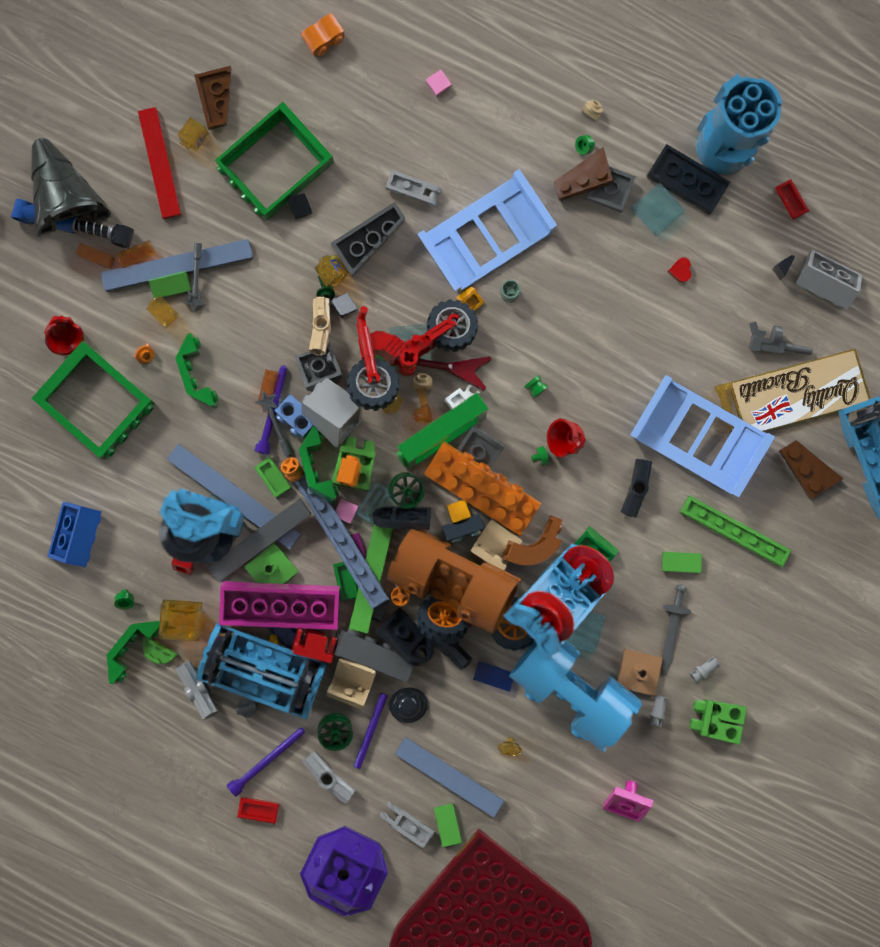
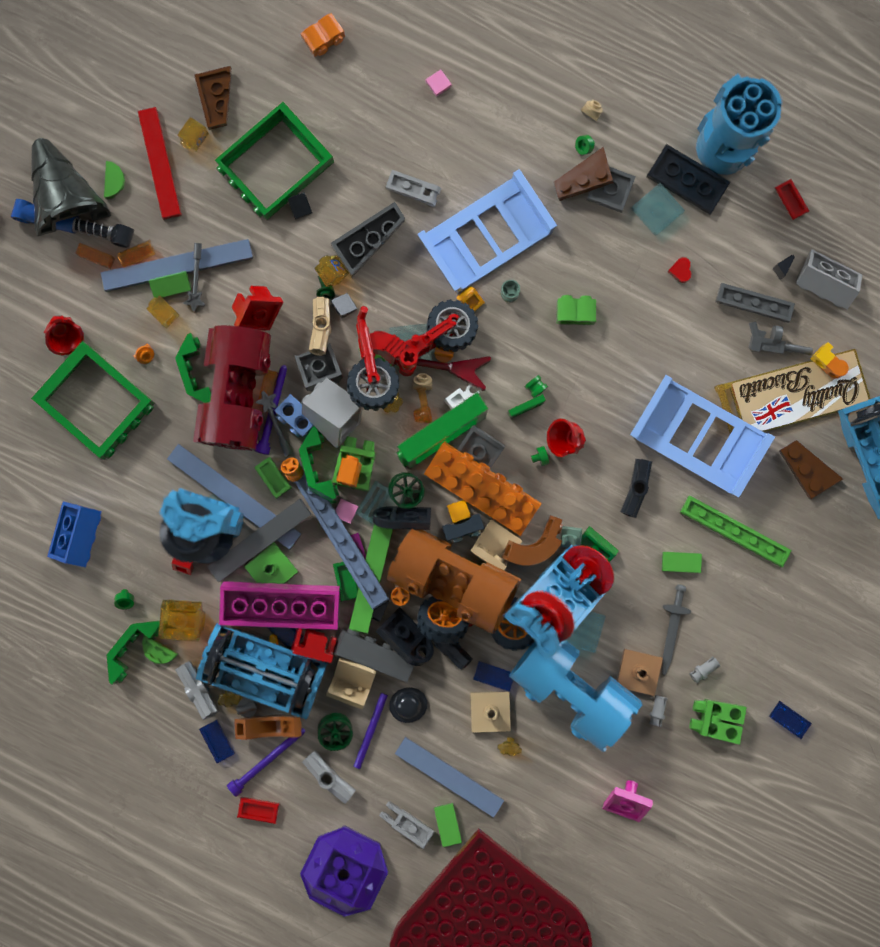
none -> bright green tile [104,161,125,199]
none -> dark red cylinder [193,325,271,451]
none -> clear blue tile [199,719,235,763]
none -> clear yellow plant [218,690,242,708]
none -> red panel [232,286,284,331]
none -> dark orange arch [234,715,302,740]
none -> orange plate [434,347,454,363]
none -> tan tile [470,691,511,732]
none -> green tile [507,394,546,419]
none -> bright green brick [556,295,596,325]
none -> sand green tile [561,526,582,547]
none -> dark grey plate [715,283,795,323]
none -> clear blue tile [769,701,812,739]
none -> leg [810,342,849,379]

